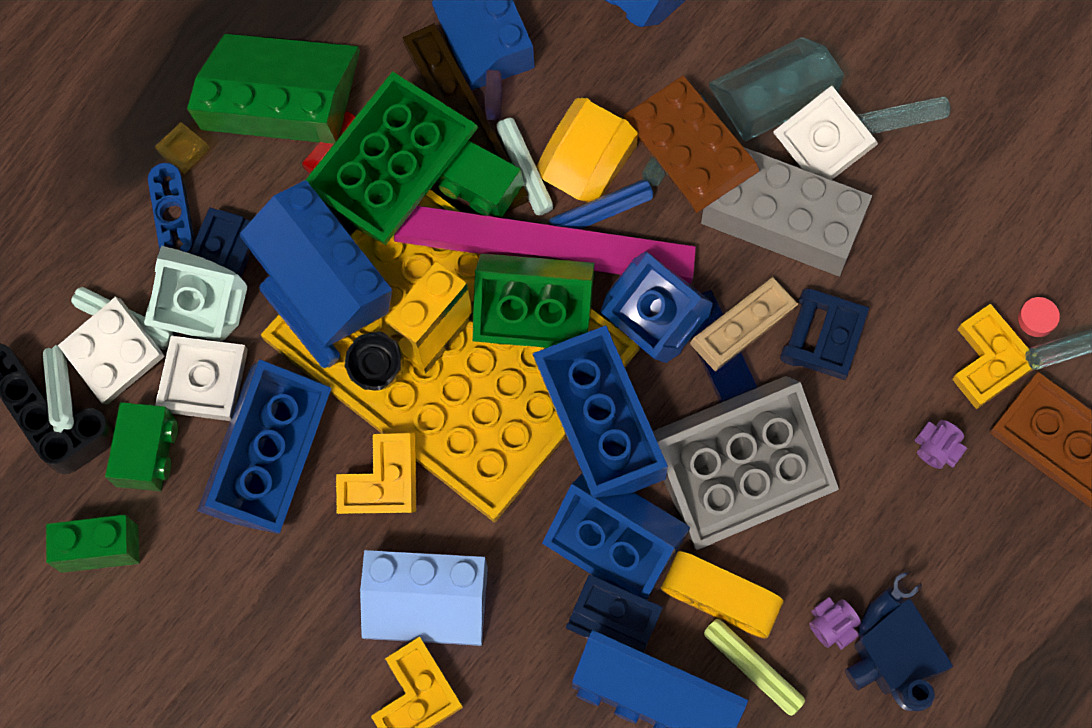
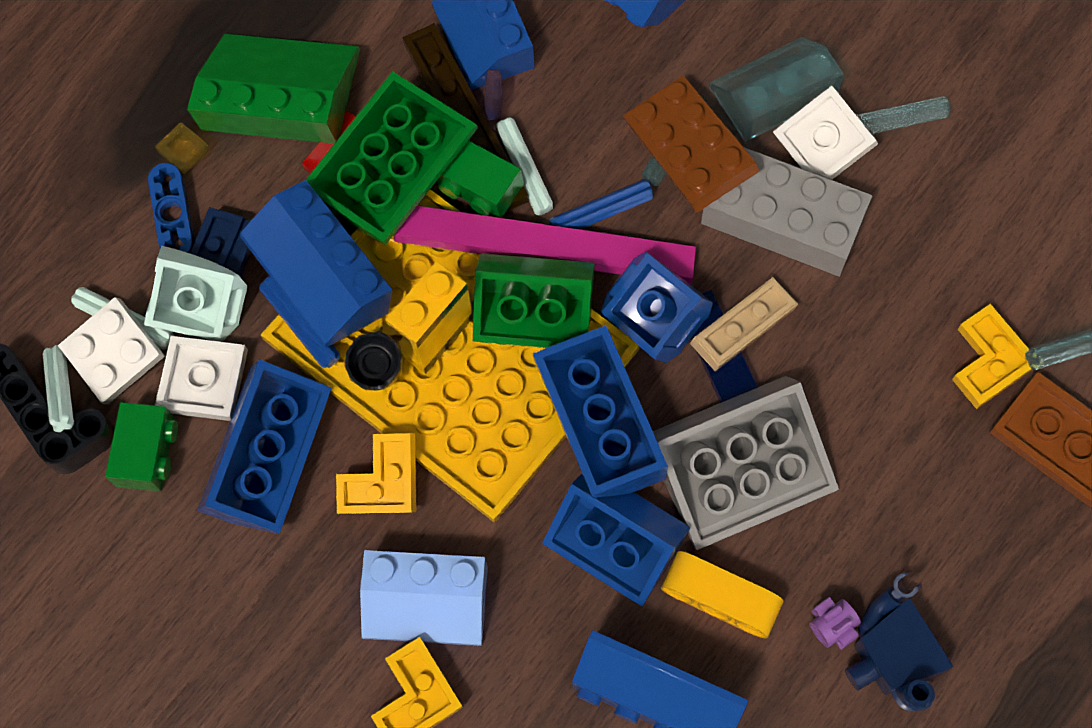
green brick [46,515,140,573] -> none
yellow slope [536,98,638,202] -> none
dark blue plate [565,574,663,653] -> none
yellowish green axle [704,619,805,716] -> none
dark blue plate [780,289,869,380] -> none
medium lavender gear [915,420,967,469] -> none
coral tile [1018,297,1060,337] -> none

